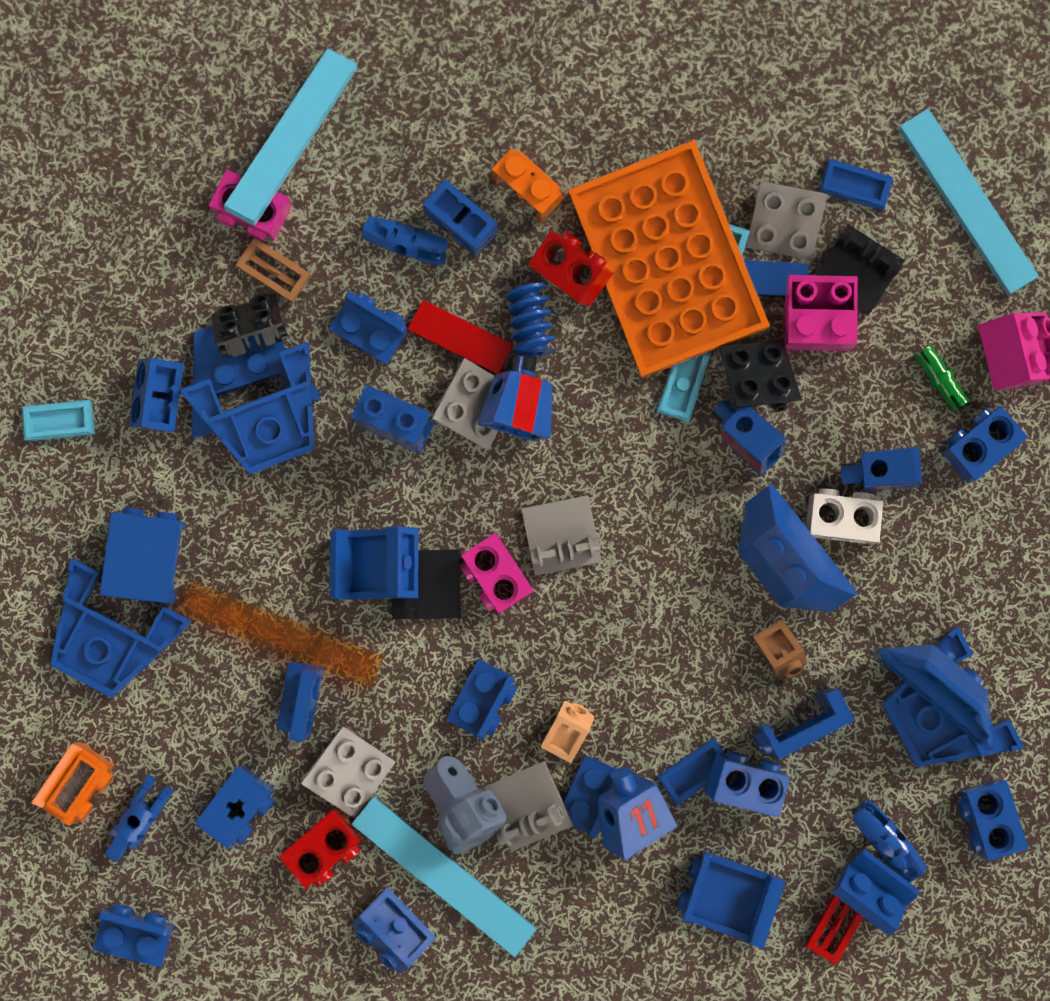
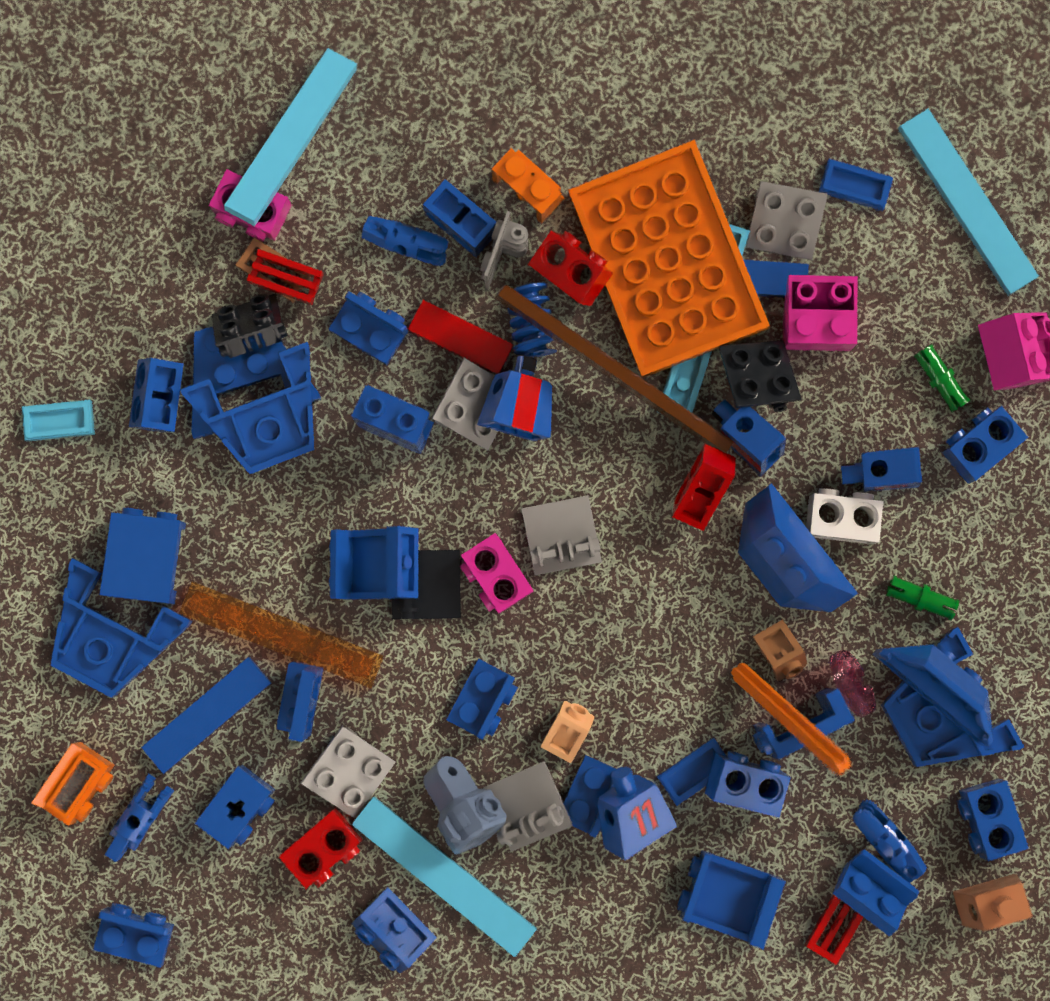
black hinge [815,224,905,316] -> none
none -> blue tile [141,657,272,774]
none -> red tile [247,249,324,305]
none -> light grey hinge [480,211,528,291]
none -> reddish brown tile [494,285,733,453]
none -> red brick [672,444,736,531]
none -> orange axle [731,663,851,775]
none -> clear pink tile [829,650,876,718]
none -> green pin [886,575,959,621]
none -> nougat torso [952,874,1032,931]

